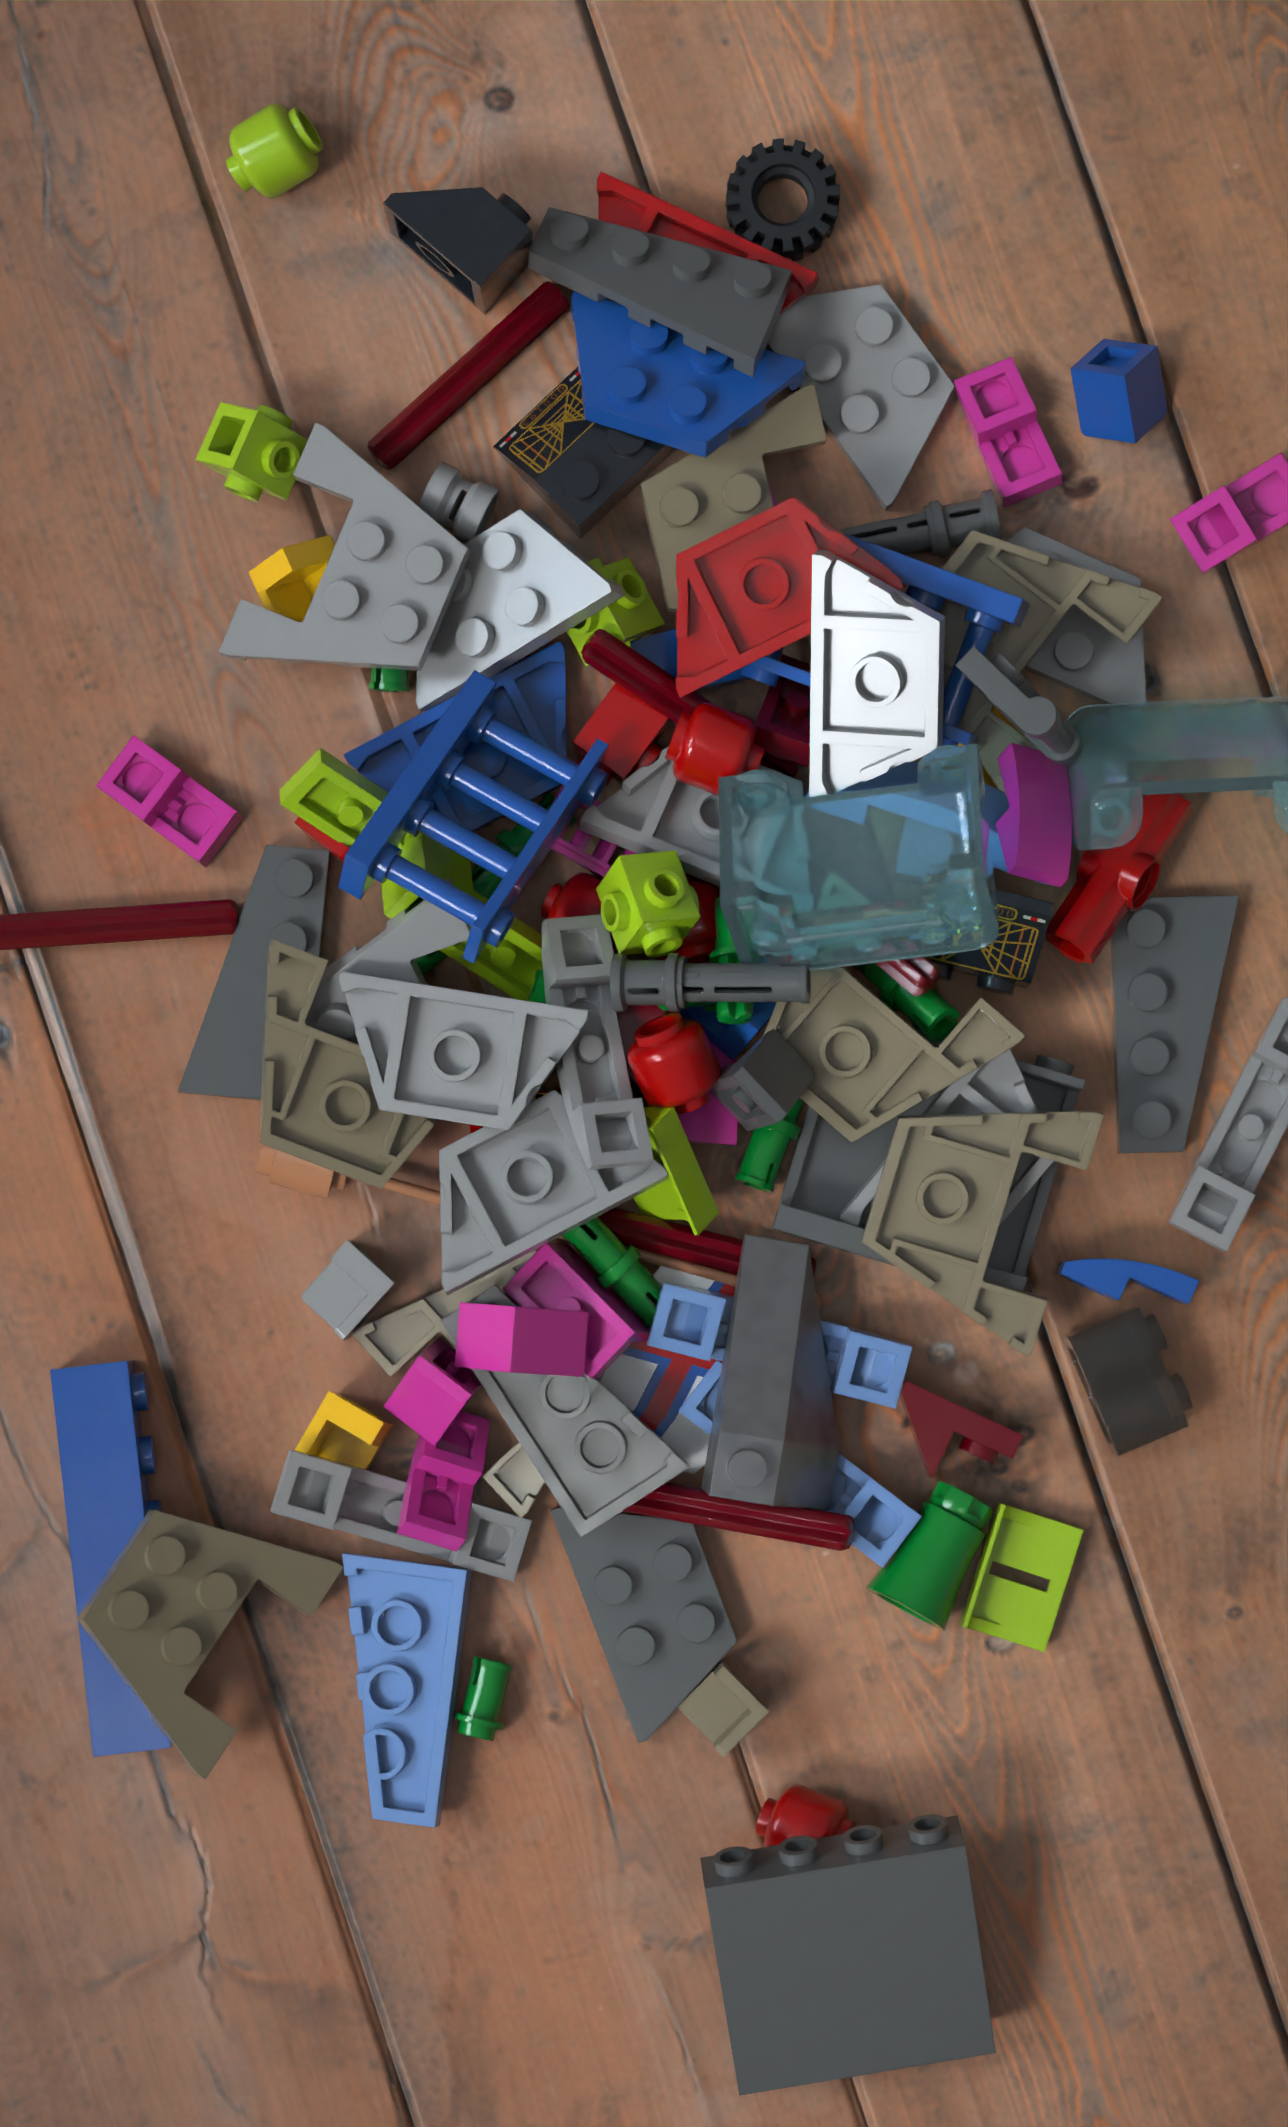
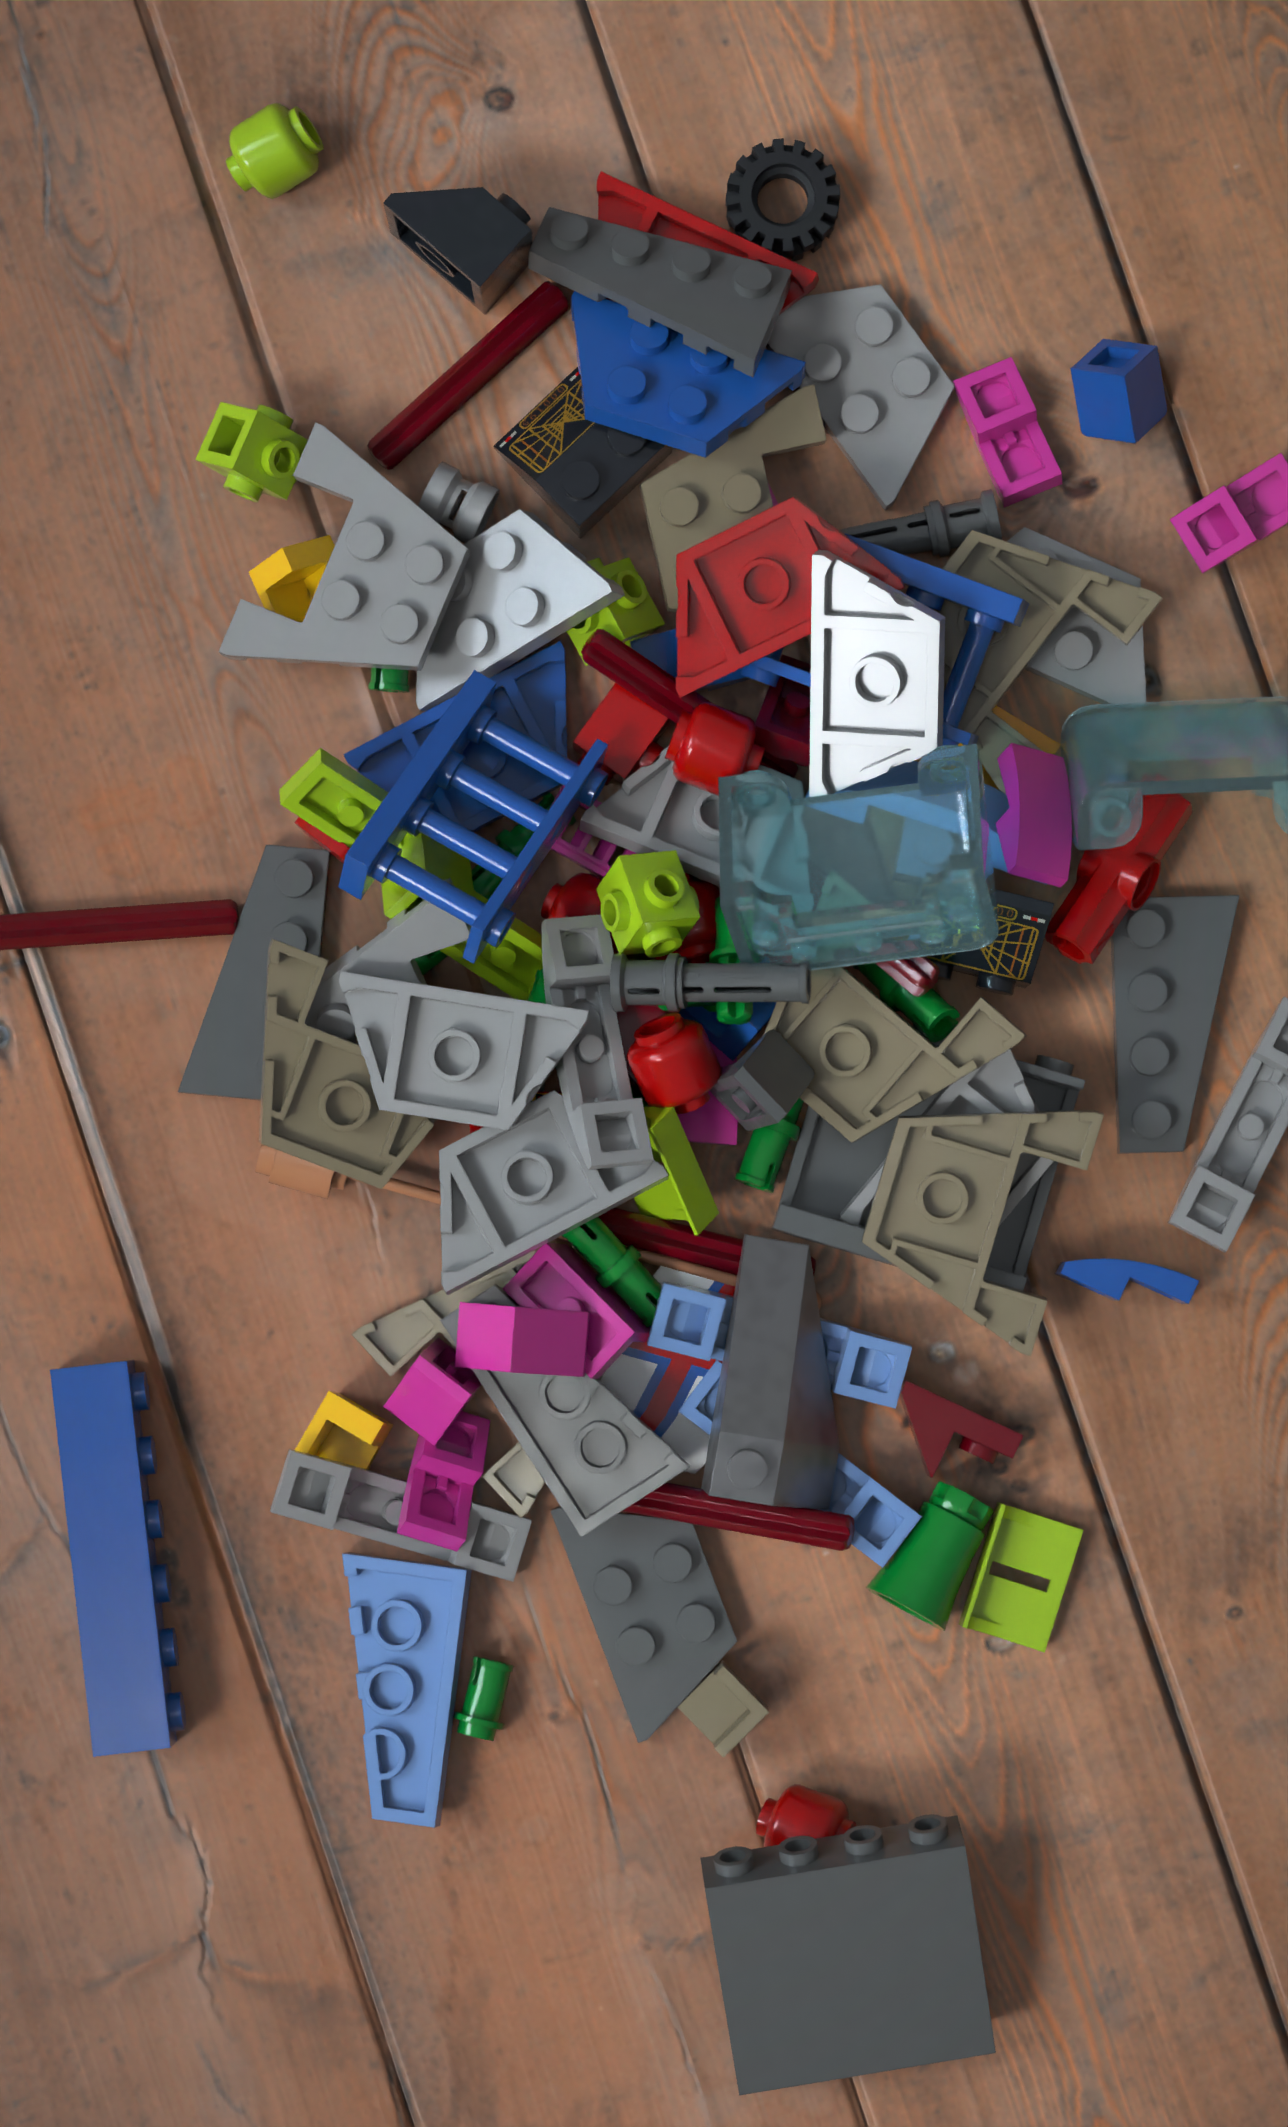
dark tan wing [77,1510,344,1780] -> none
dark pink slope [96,735,244,868] -> none
light grey panel [302,1240,398,1340] -> none
dark grey plate [955,646,1083,765] -> none
clear smoke brick [1063,1306,1193,1456] -> none

